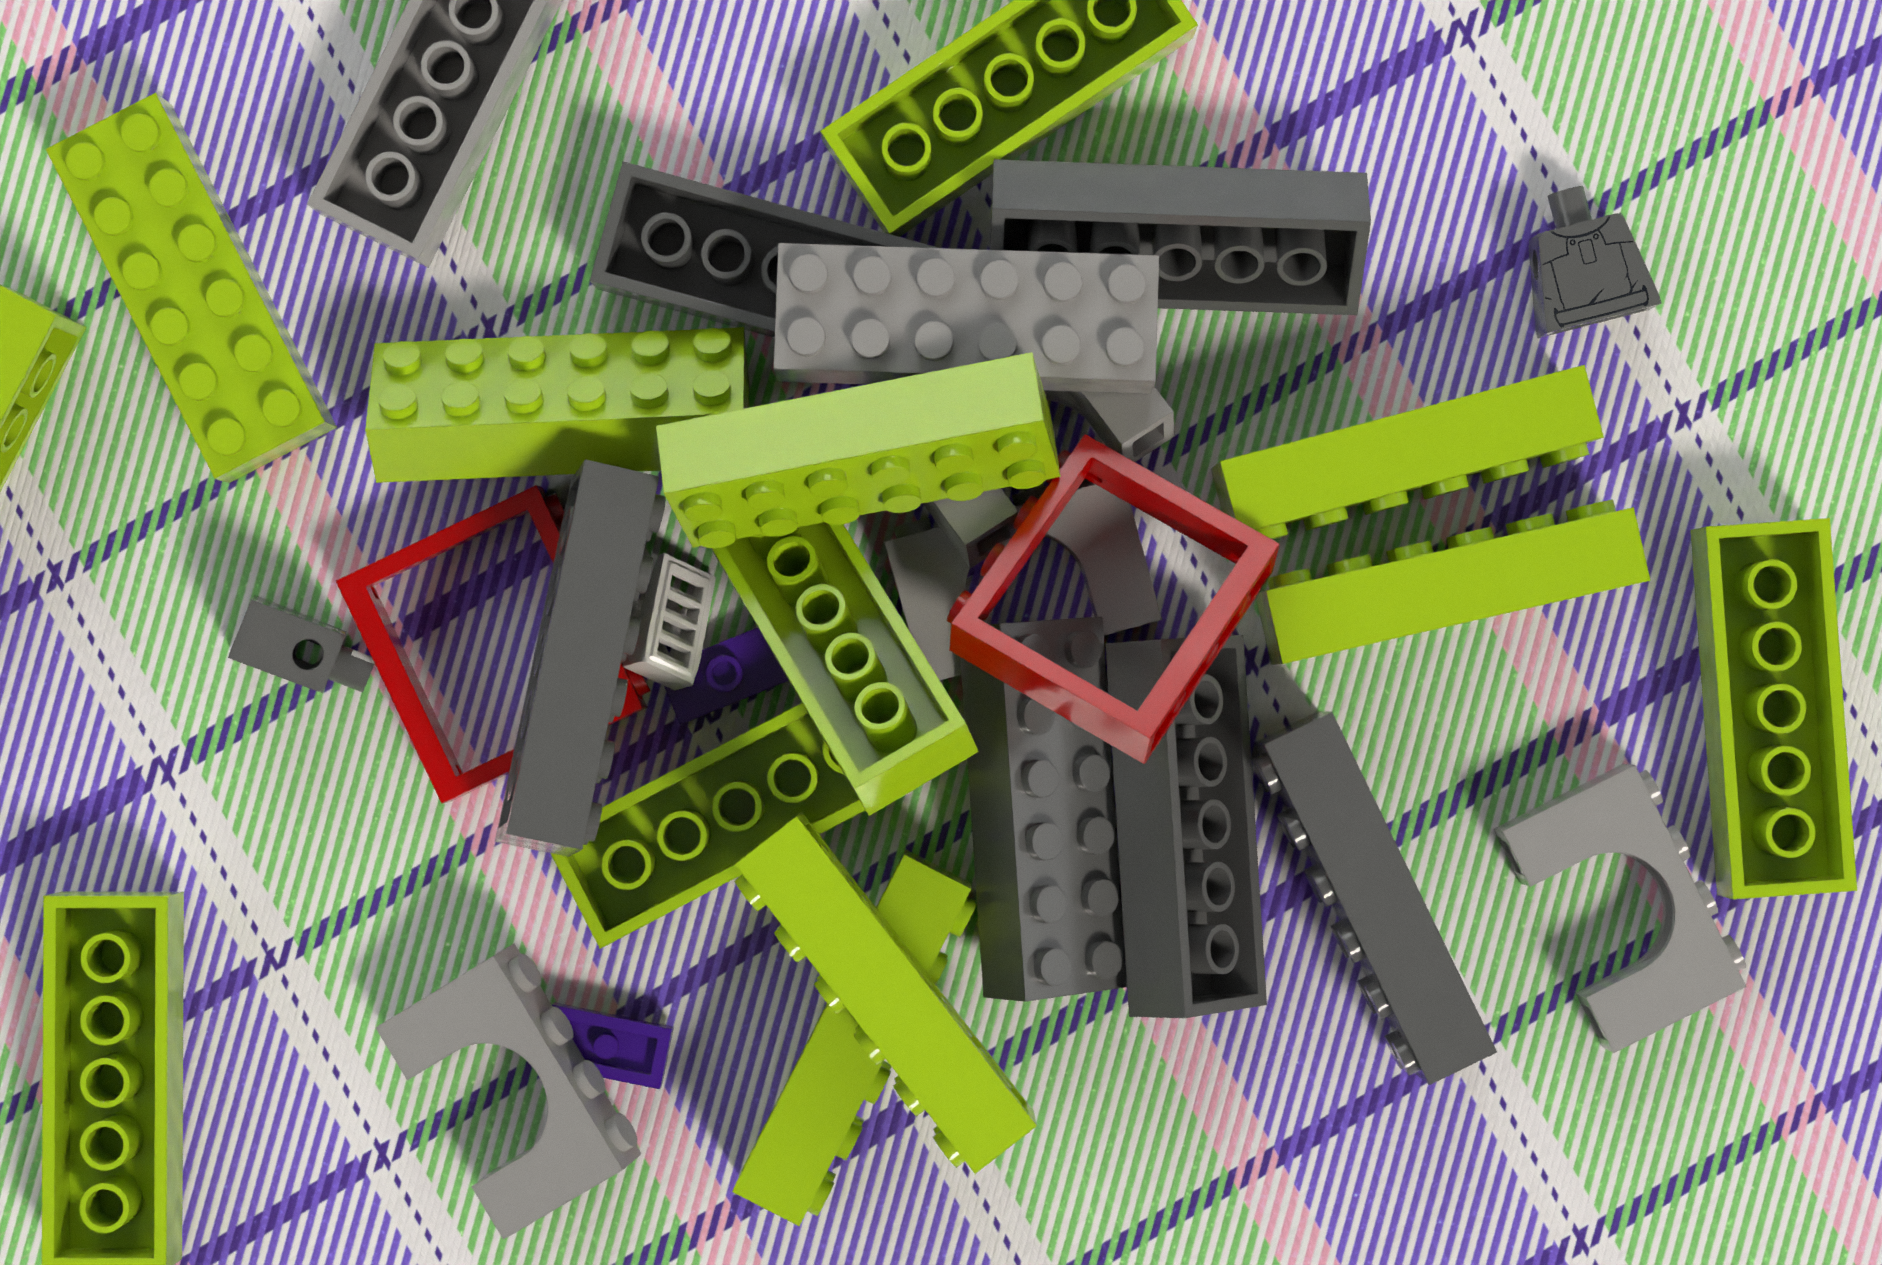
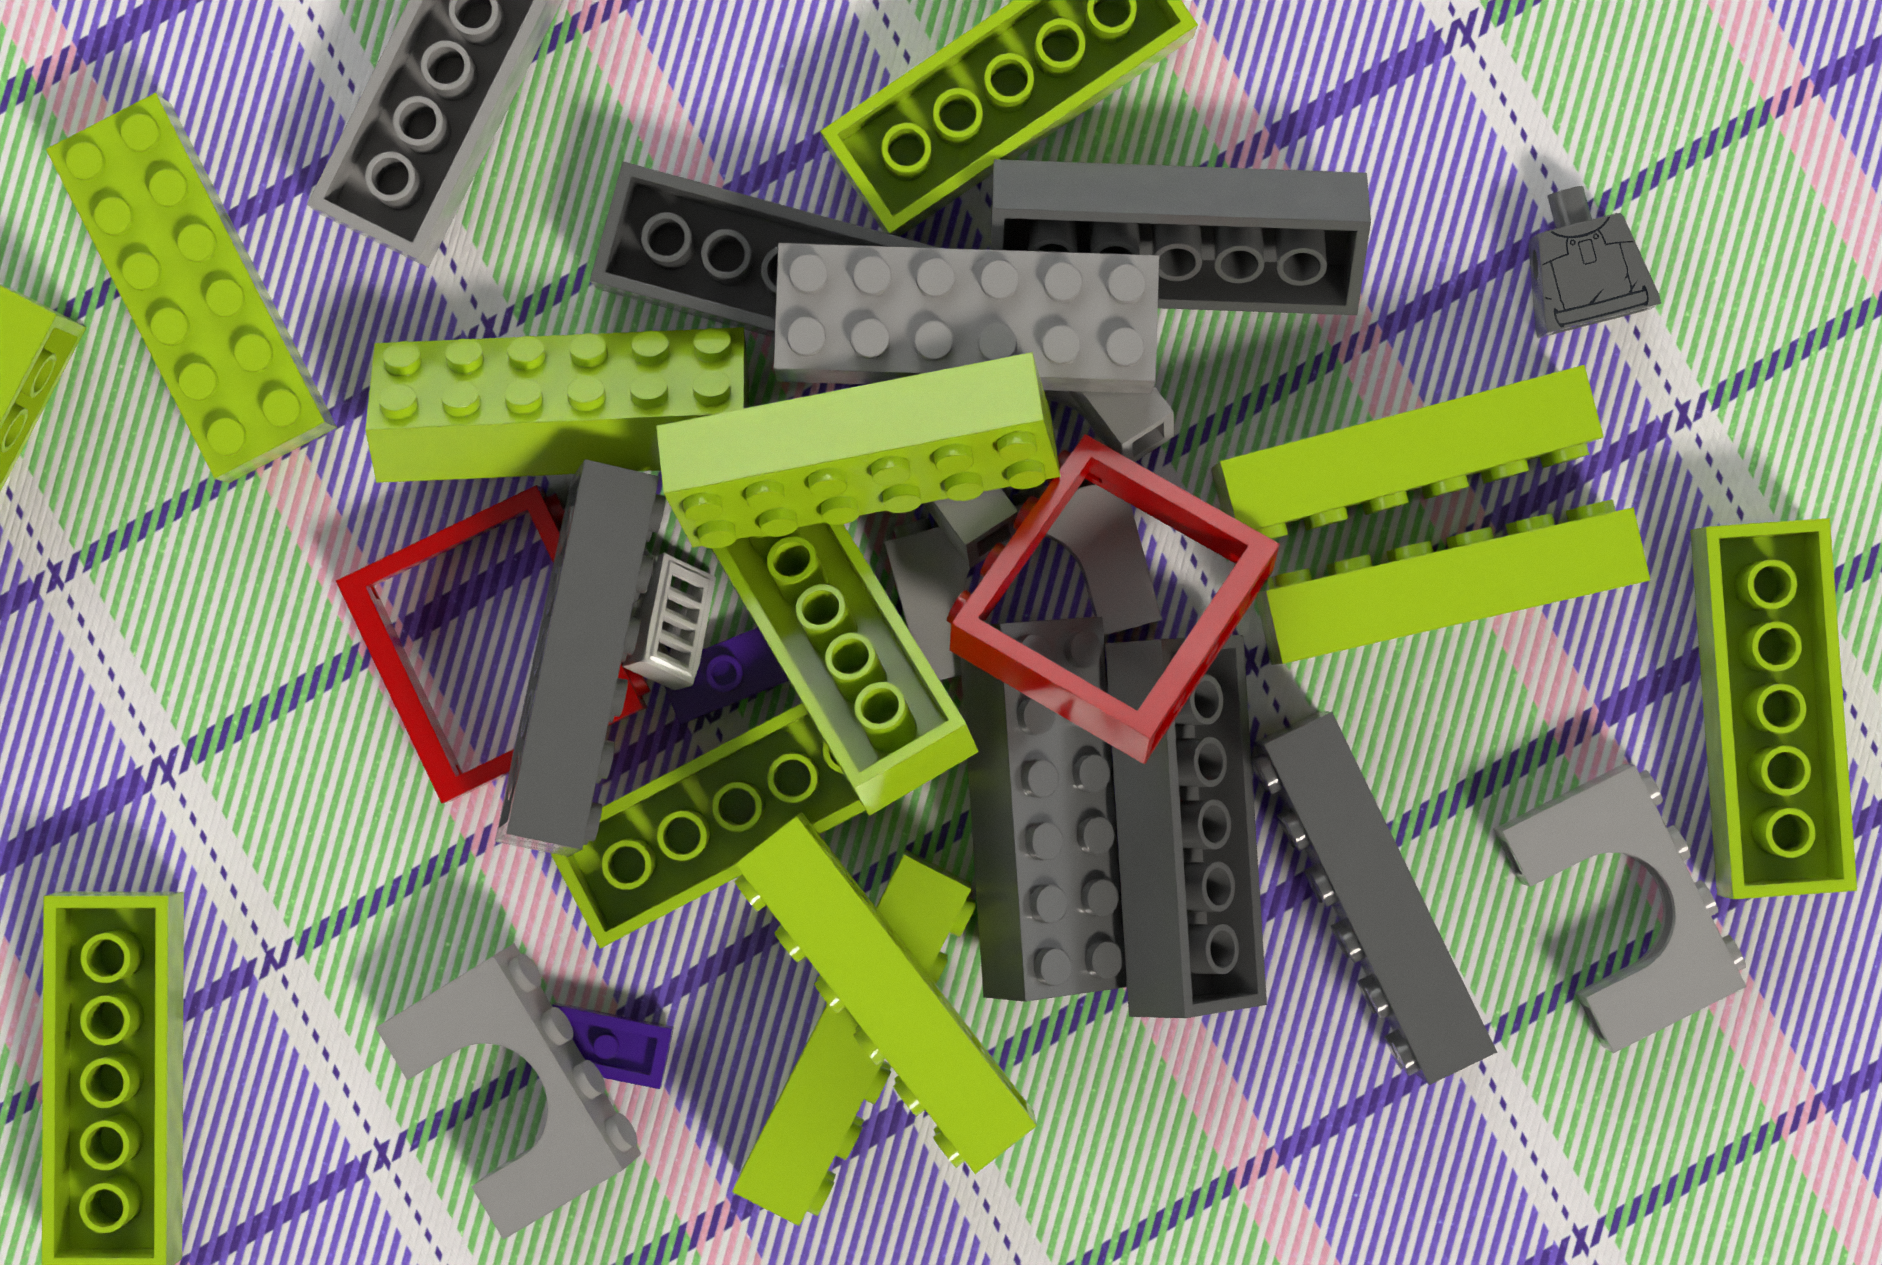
dark grey torso [228,595,375,693] -> none

